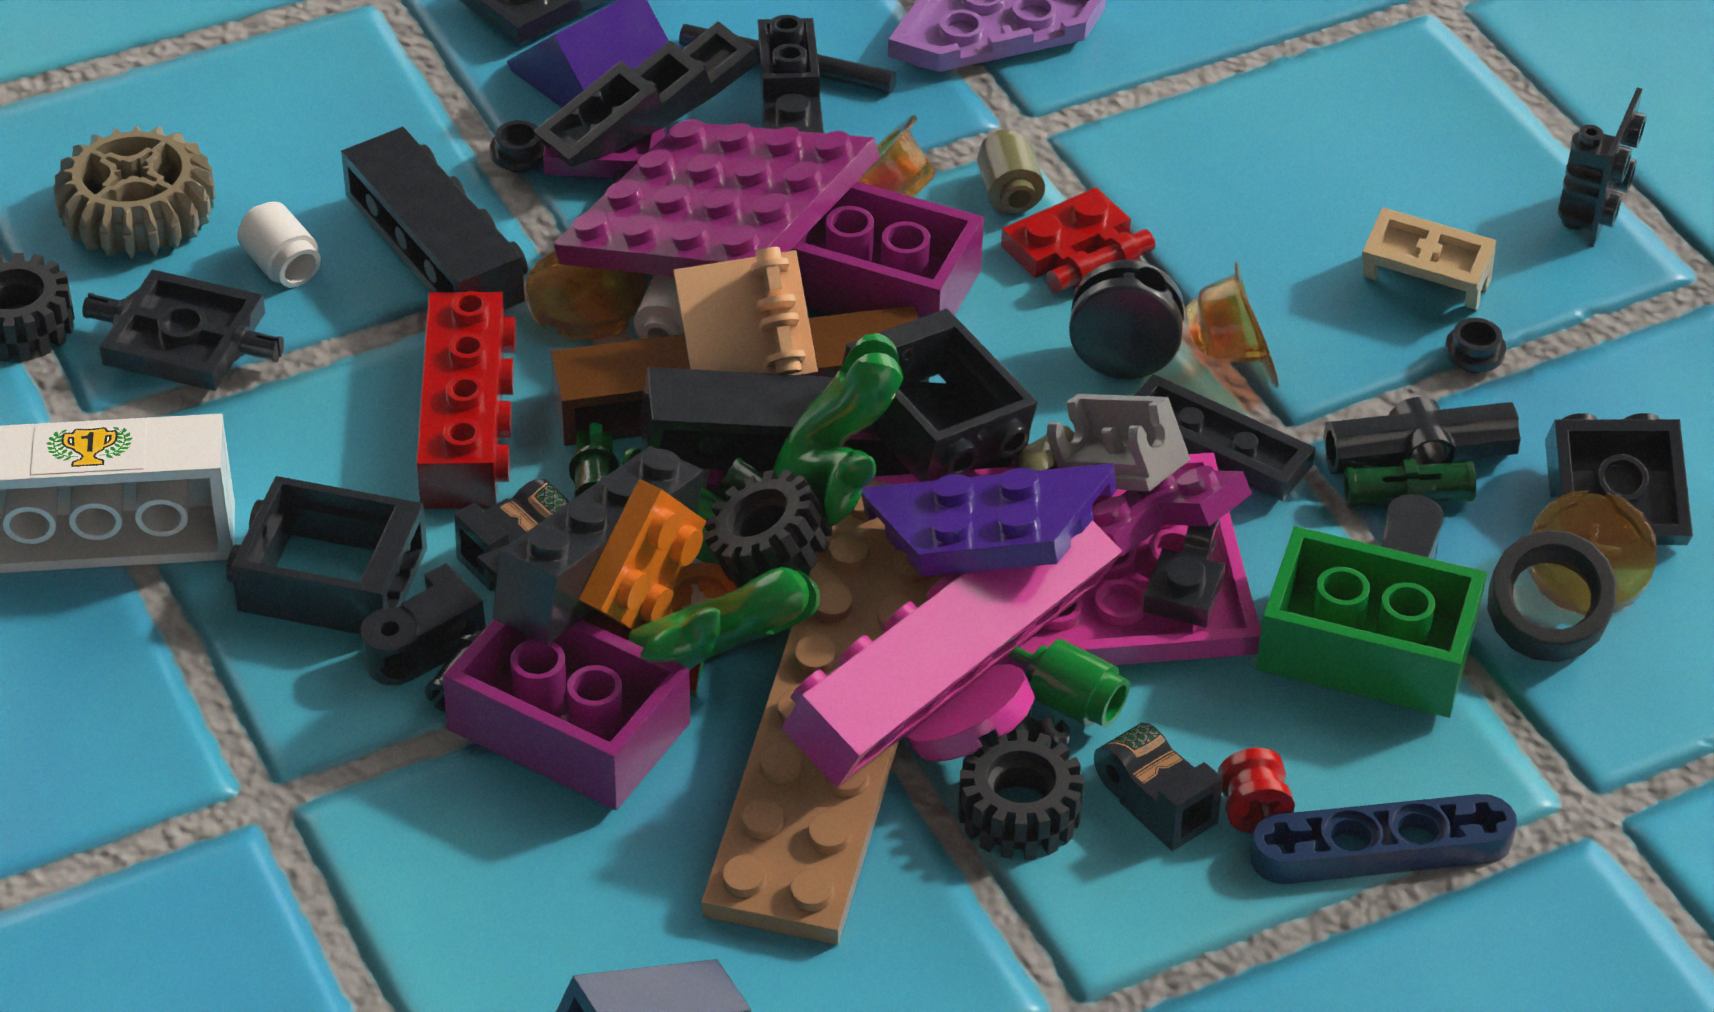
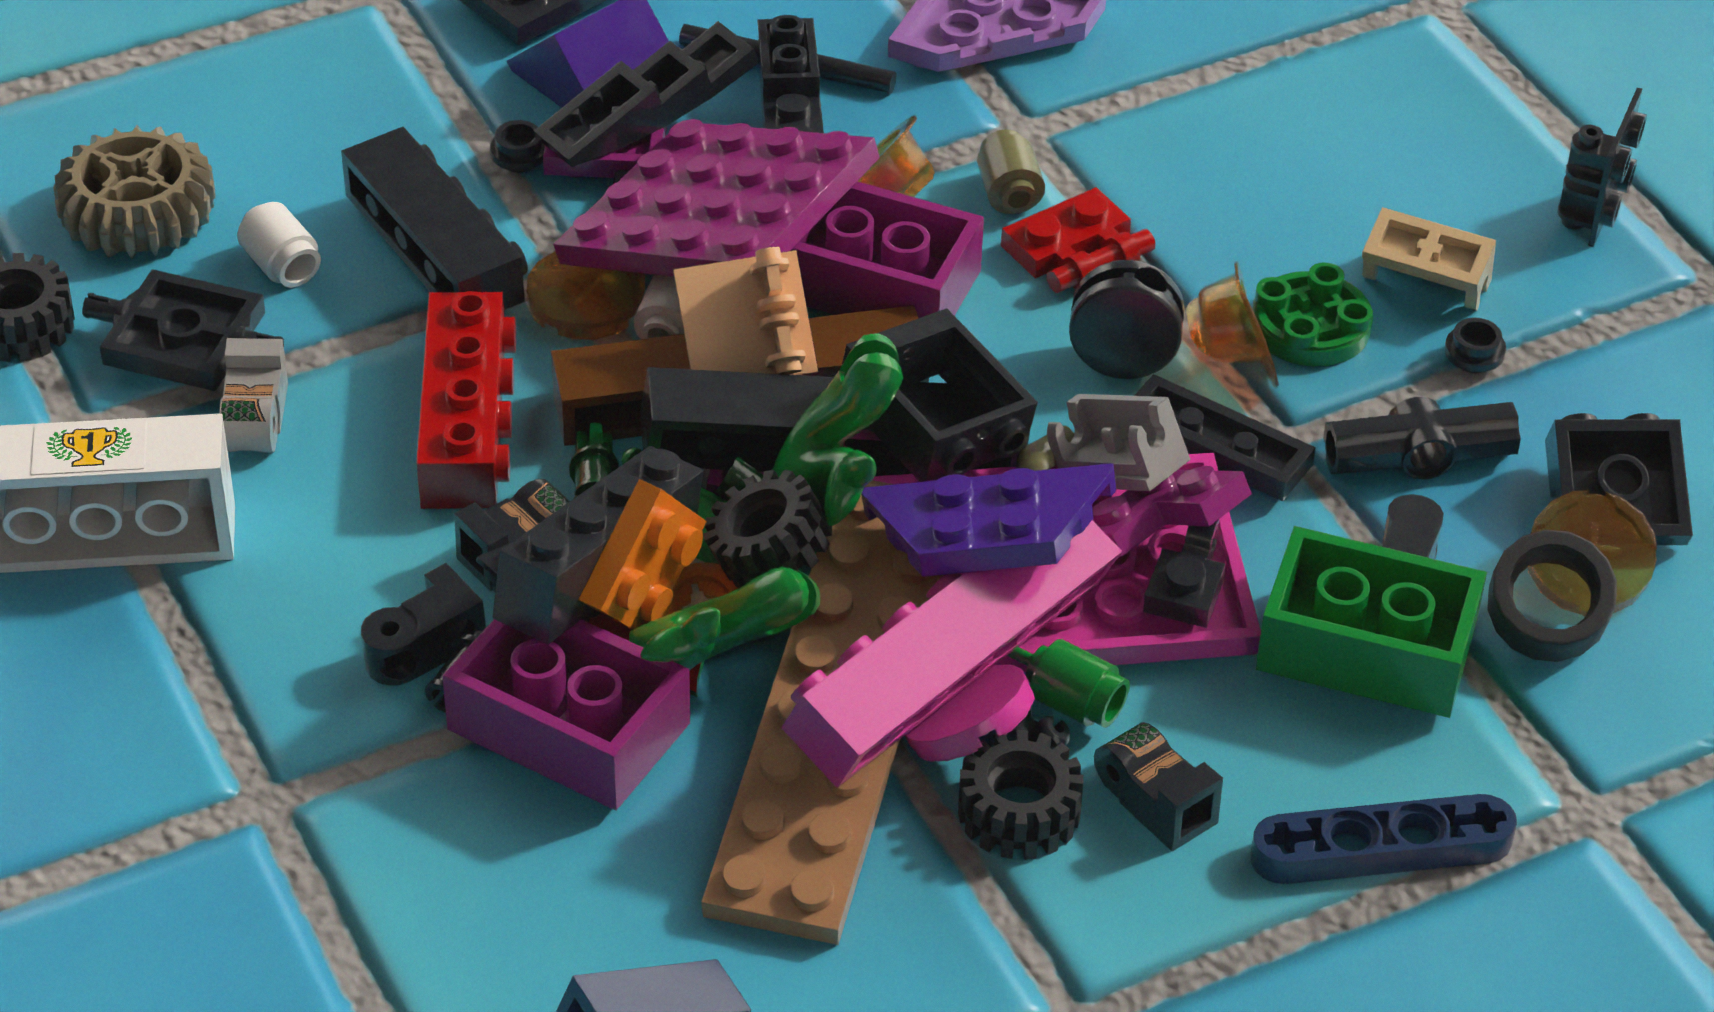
black window [226,476,427,634] -> none
red wheel [1217,747,1295,834] -> none
dark green pin [1344,459,1476,508] -> none
none -> light grey leg [219,338,288,452]
none -> green tile [1251,262,1373,367]

